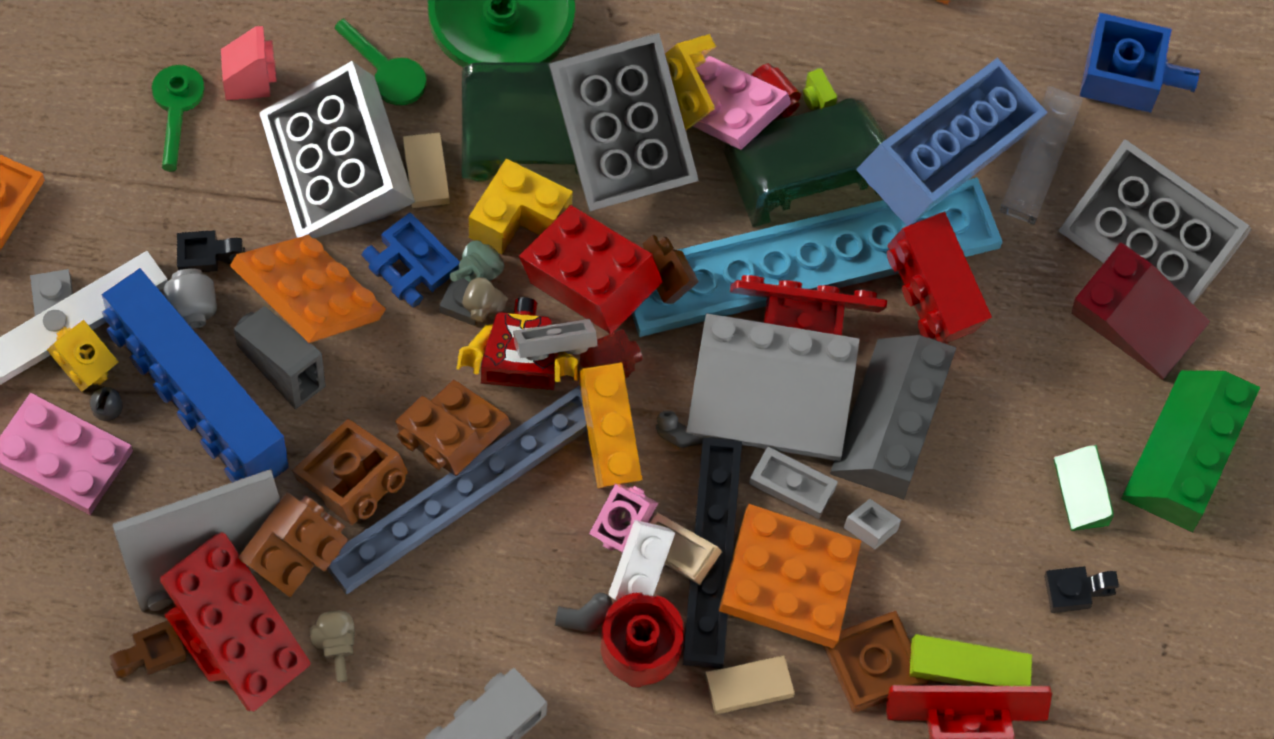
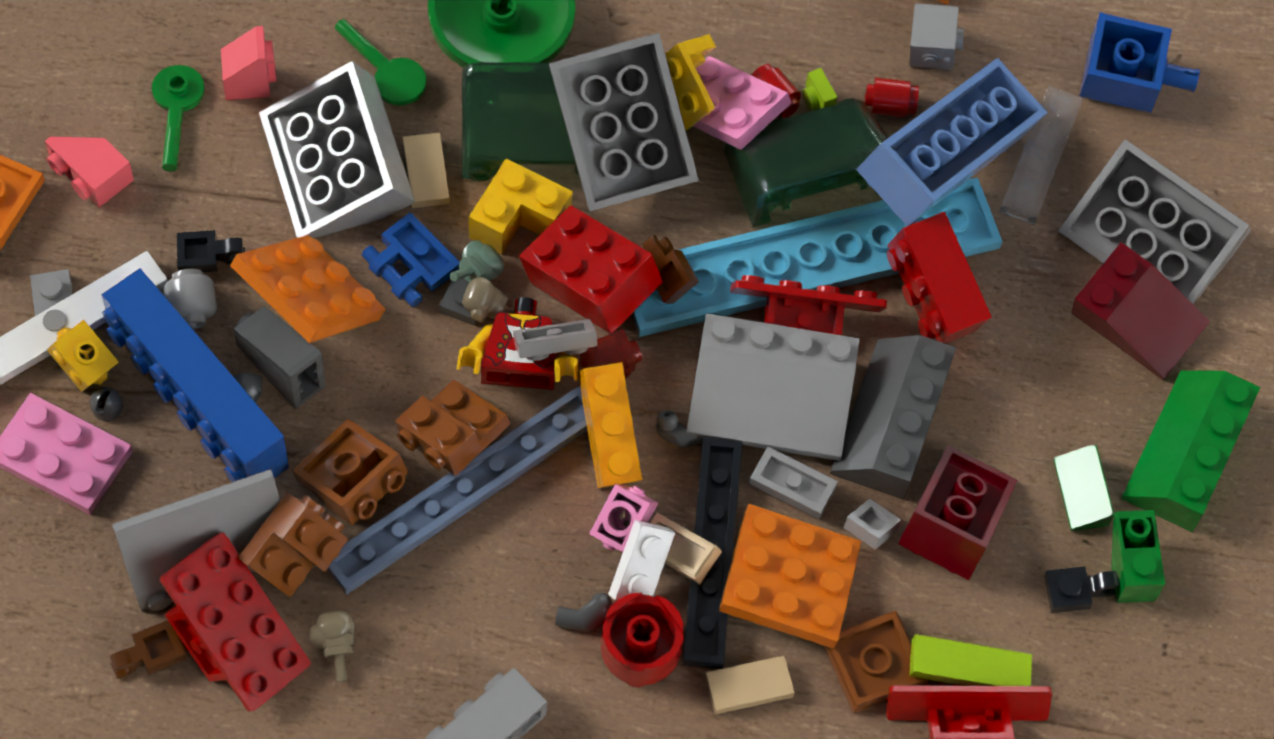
none -> coral slope [45,136,134,208]
none -> dark grey hinge [233,373,262,402]
none -> red brick [864,77,919,118]
none -> dark red slope [898,445,1018,580]
none -> light grey head [909,3,964,70]
none -> green slope [1111,510,1166,603]

